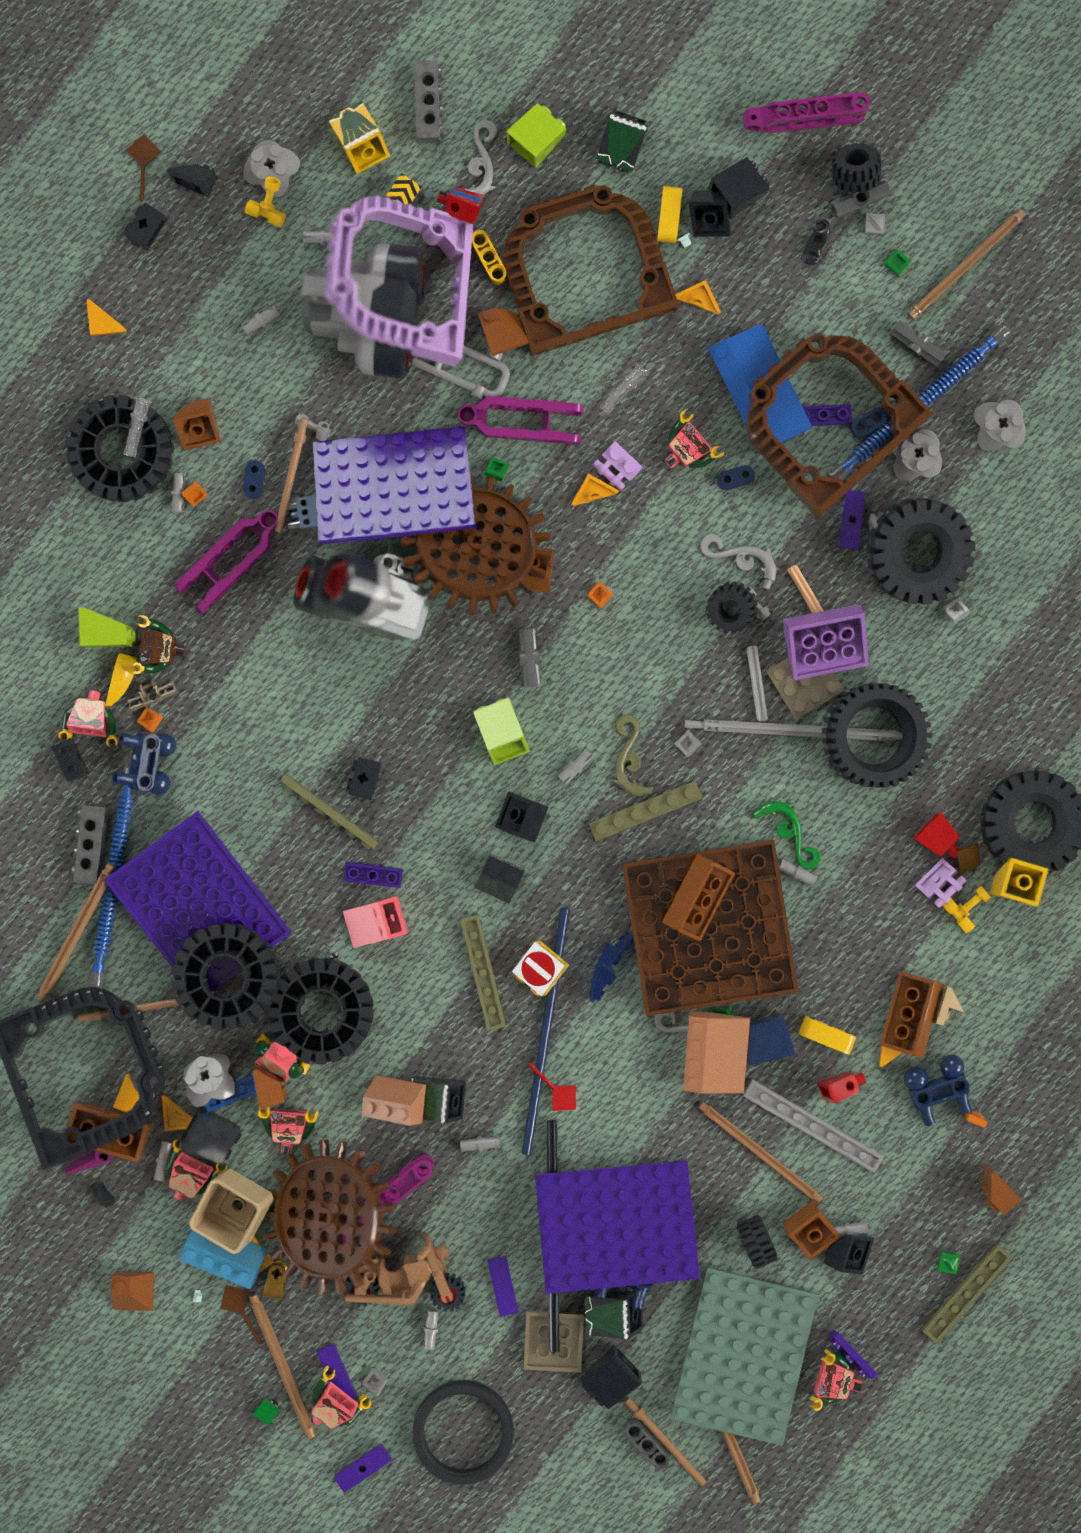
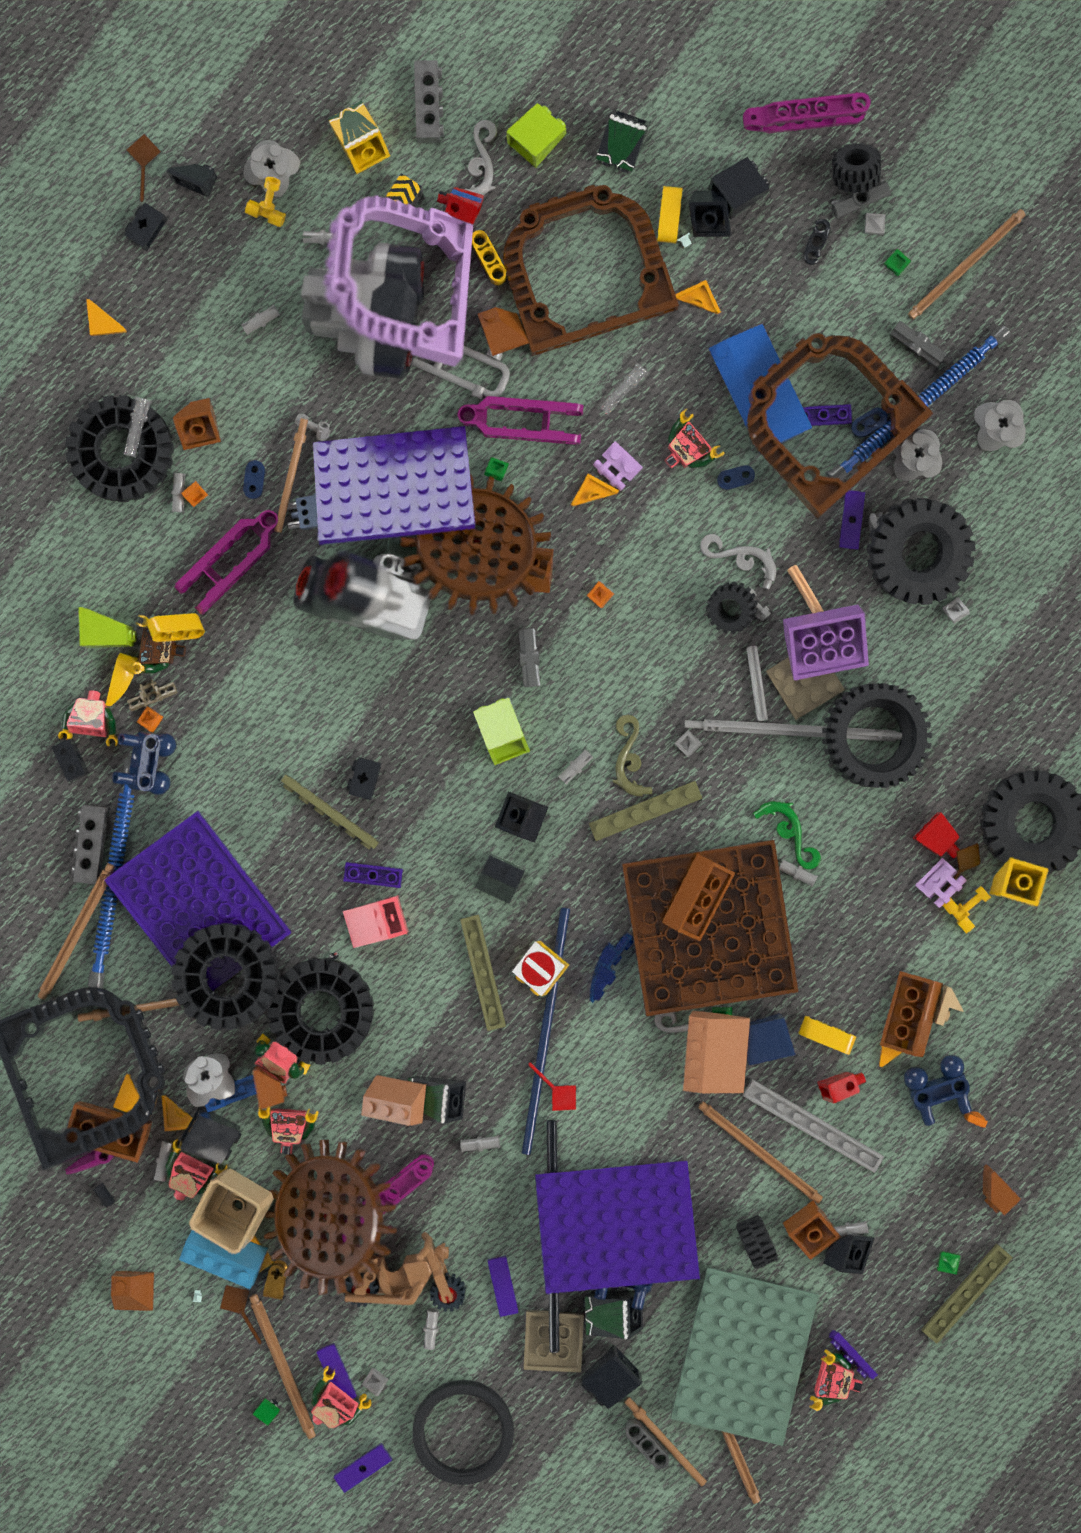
none -> yellow beam [147,613,205,642]

